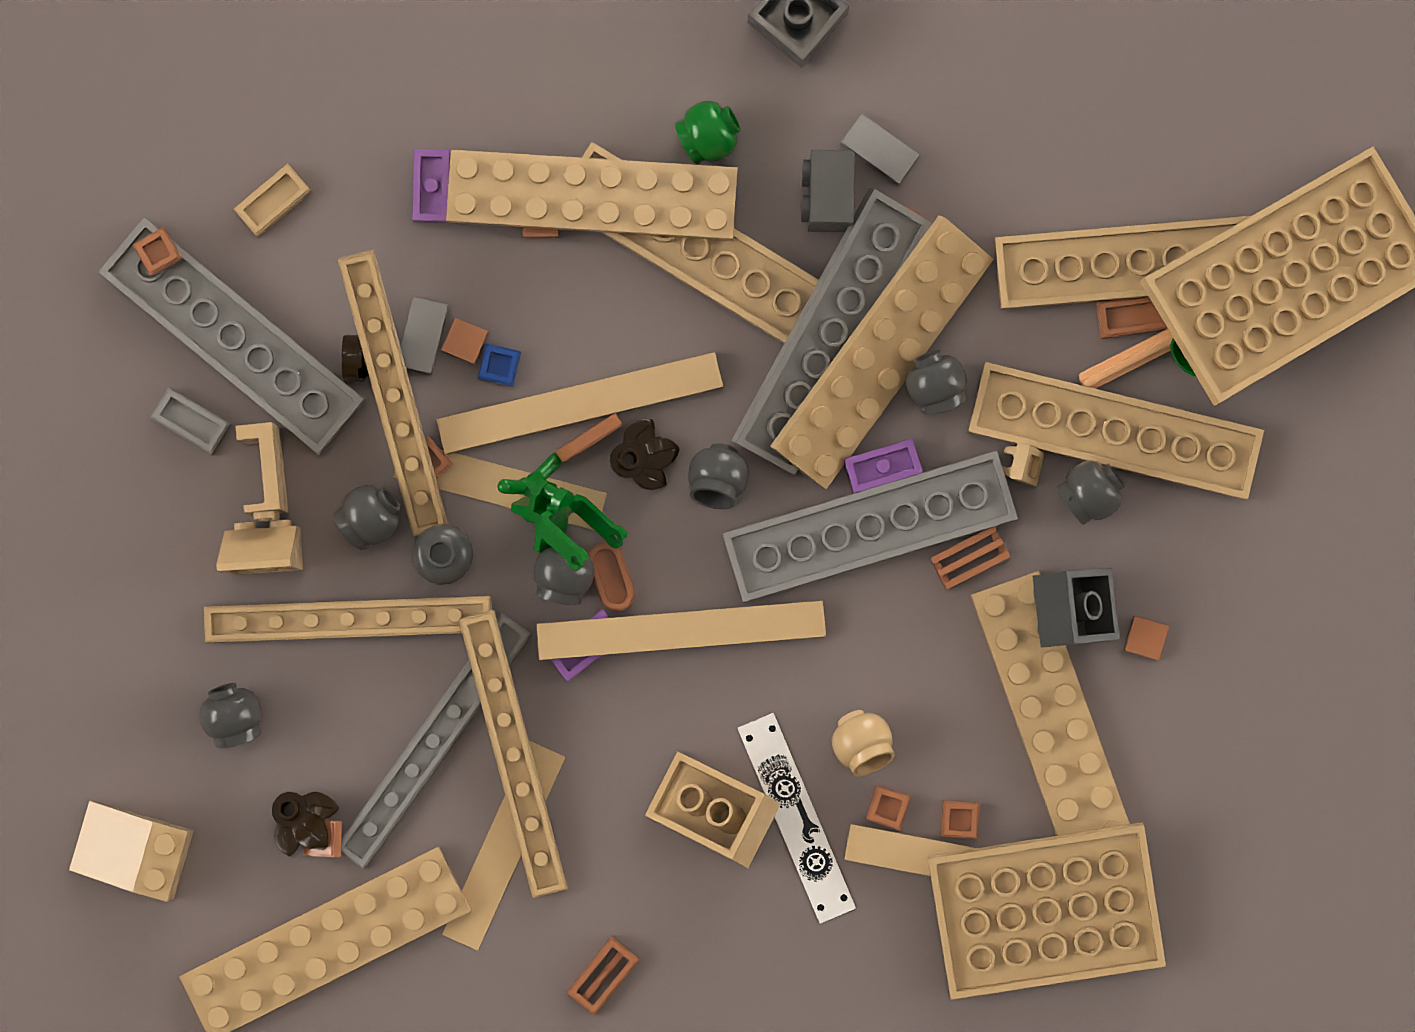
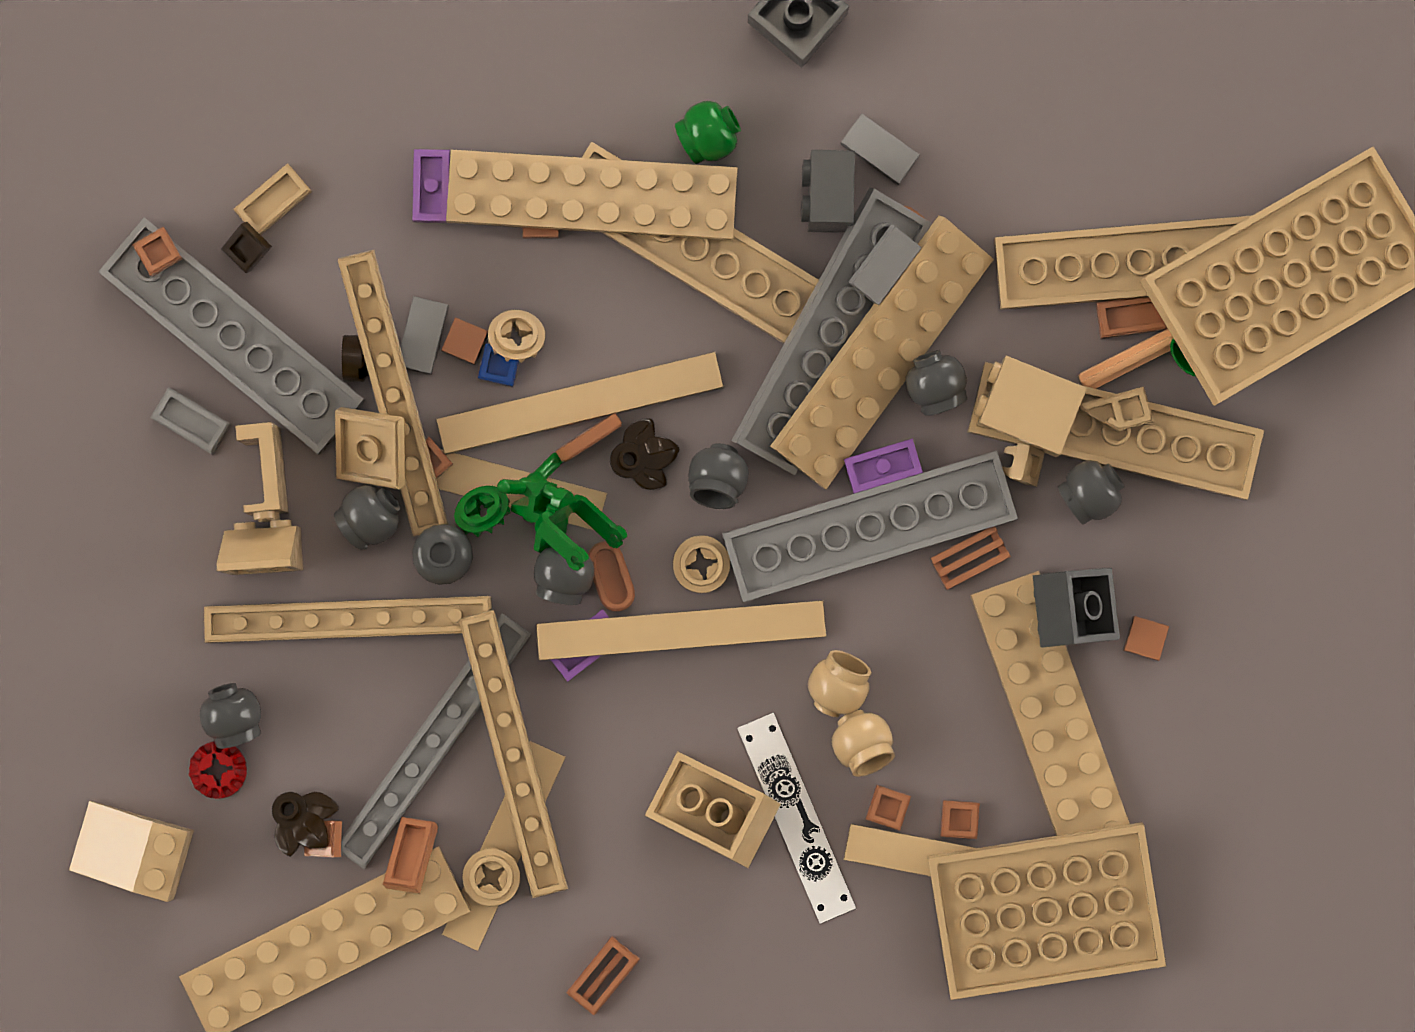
none -> red gear [189,741,247,799]
none -> dark brown tile [221,222,272,273]
none -> tan tile [335,407,405,490]
none -> nougat tile [383,817,438,894]
none -> green gear [454,486,511,537]
none -> tan gear [462,848,521,906]
none -> tan gear [488,310,545,363]
none -> tan gear [673,536,730,593]
none -> tan piece [808,650,872,717]
none -> light grey tile [848,225,921,305]
none -> tan panel [974,355,1087,457]
none -> tan tile [1079,387,1154,432]

